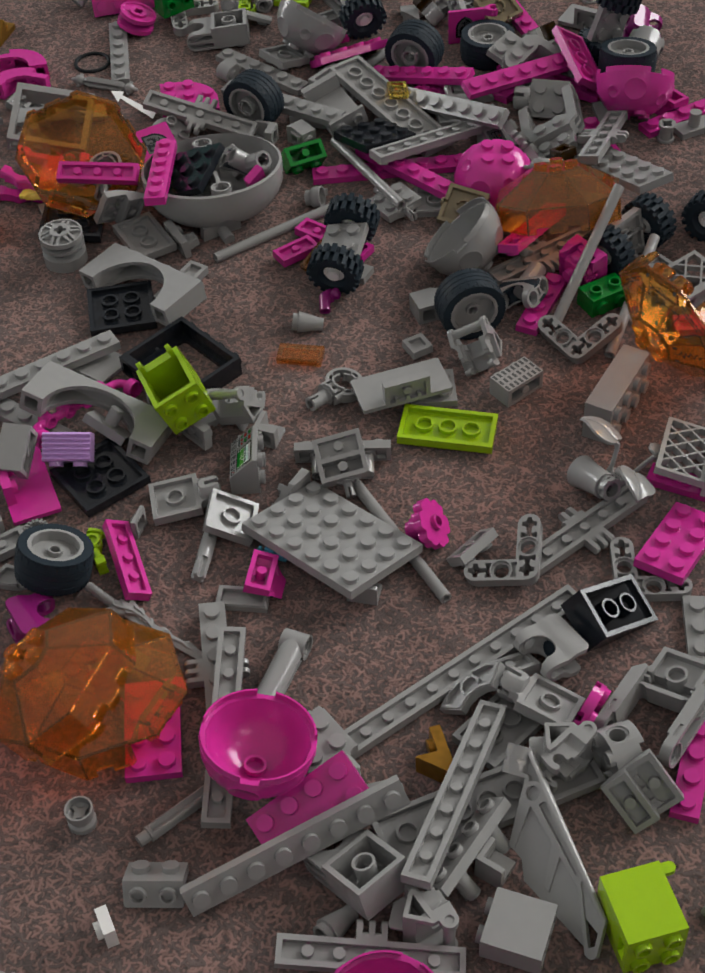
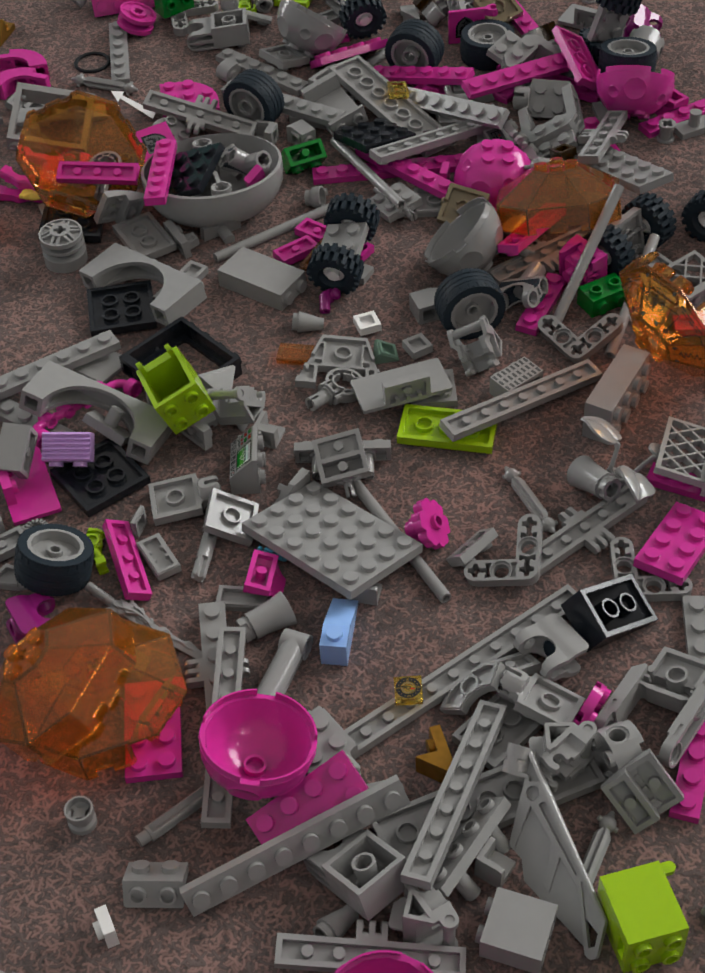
none -> light grey plate [136,533,182,581]
none -> light grey slope [198,365,235,389]
none -> light grey brick [217,246,307,311]
none -> light grey plant [236,591,297,643]
none -> light grey wing [295,334,380,389]
none -> light blue slope [319,598,359,666]
none -> white plate [353,310,382,336]
none -> sand green slope [373,339,399,364]
none -> clear yellow tile [393,675,423,706]
none -> dark pink tile [439,161,450,180]
none -> light grey plate [439,359,603,442]
none -> light grey wheel [502,466,558,534]
none -> light grey wheel [582,811,619,885]

